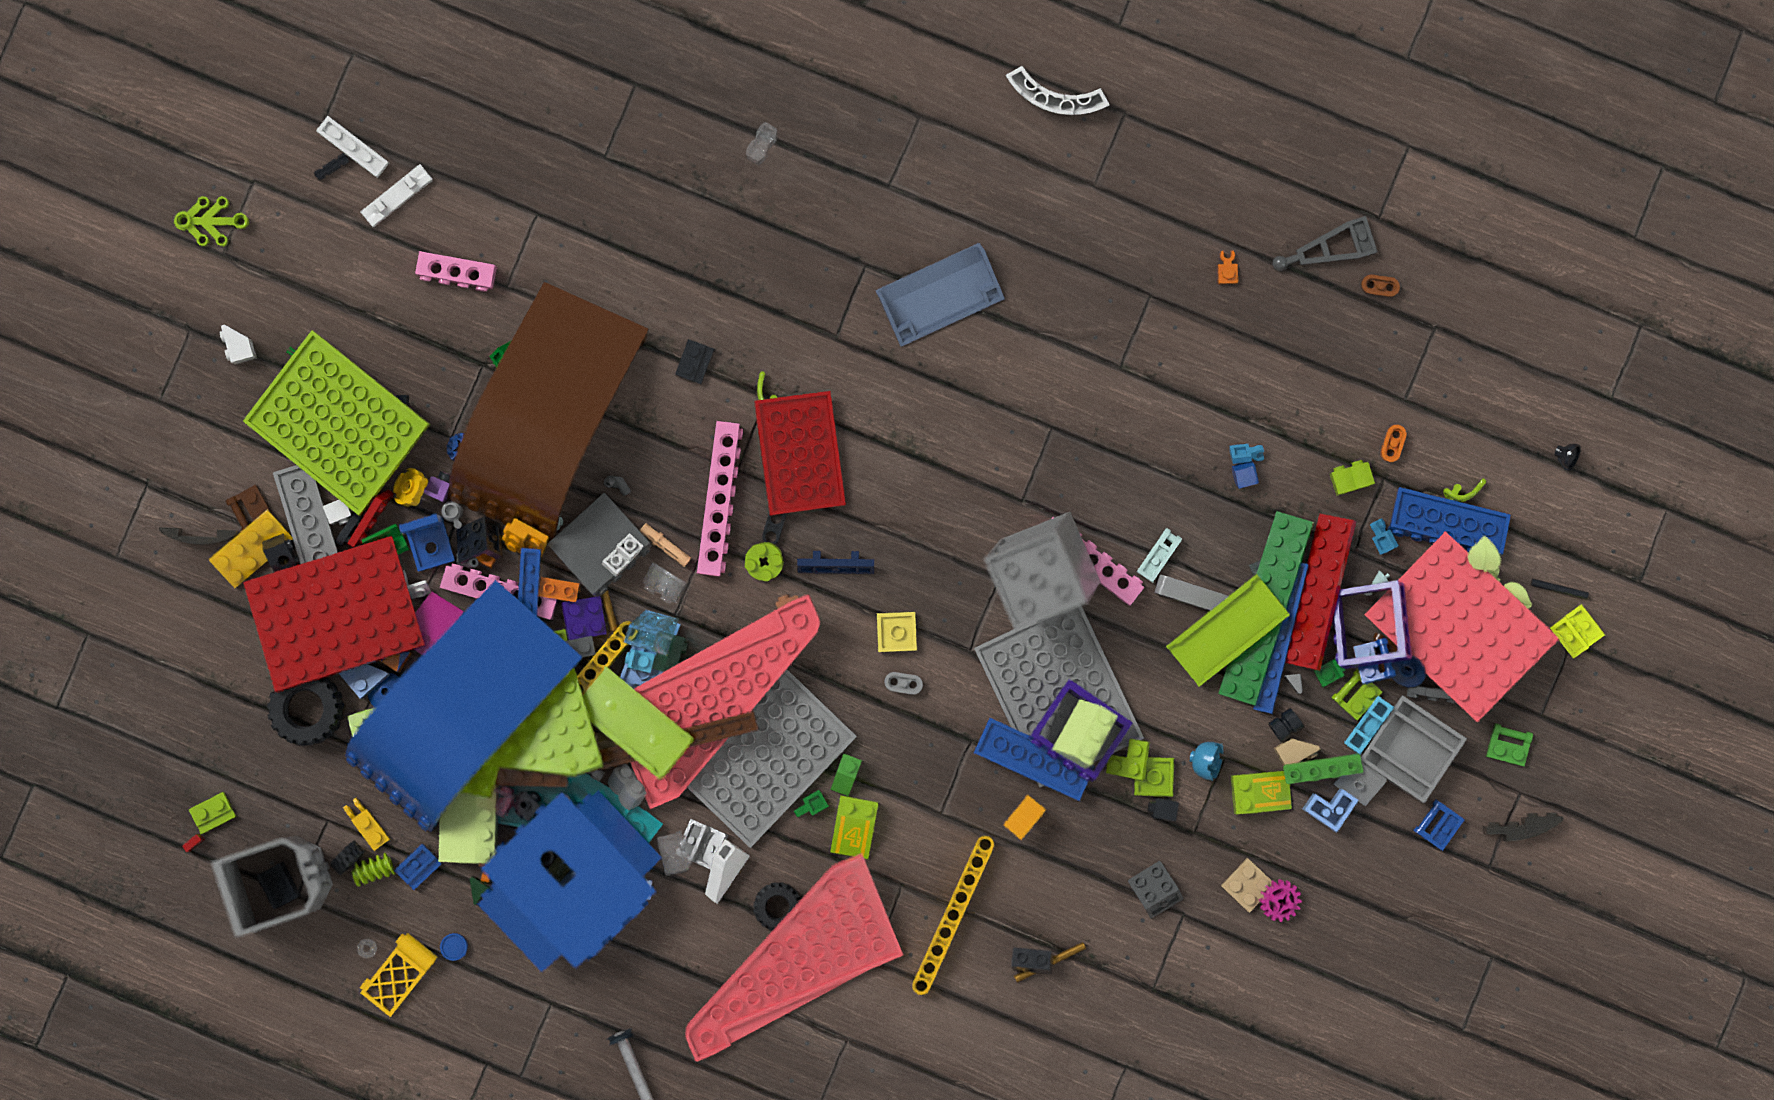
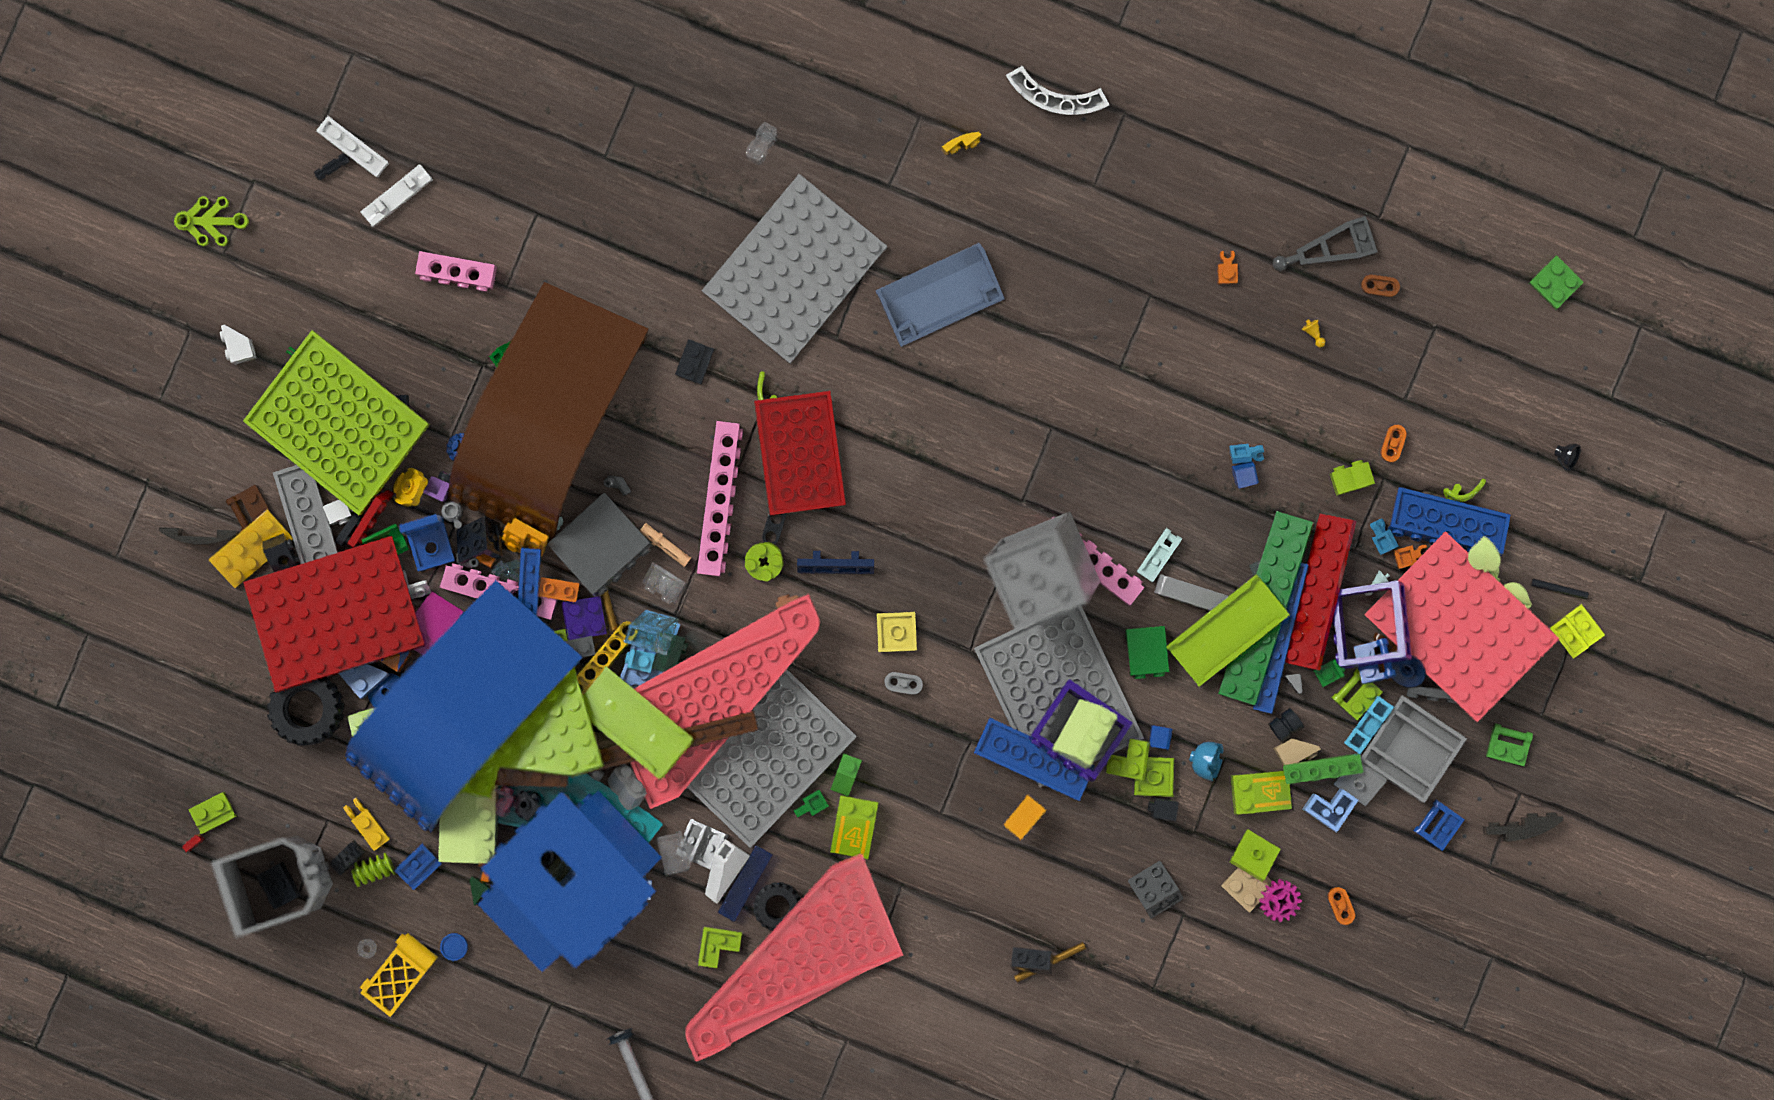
white slope [602,533,643,577] -> none
yellow beam [913,835,994,995] -> none
none -> clear light blue piece [491,560,520,582]
none -> lime plate [698,927,742,968]
none -> light grey plate [702,174,887,364]
none -> clear blue plate [718,845,773,922]
none -> yellow slope [942,132,981,155]
none -> green panel [1125,626,1169,679]
none -> blue piece [1149,725,1173,750]
none -> lime plate [1229,829,1281,882]
none -> yellow piece [1302,319,1325,348]
none -> orange plate [1328,887,1355,925]
none -> orange plate [1393,545,1427,569]
none -> bright green plate [1529,255,1584,310]

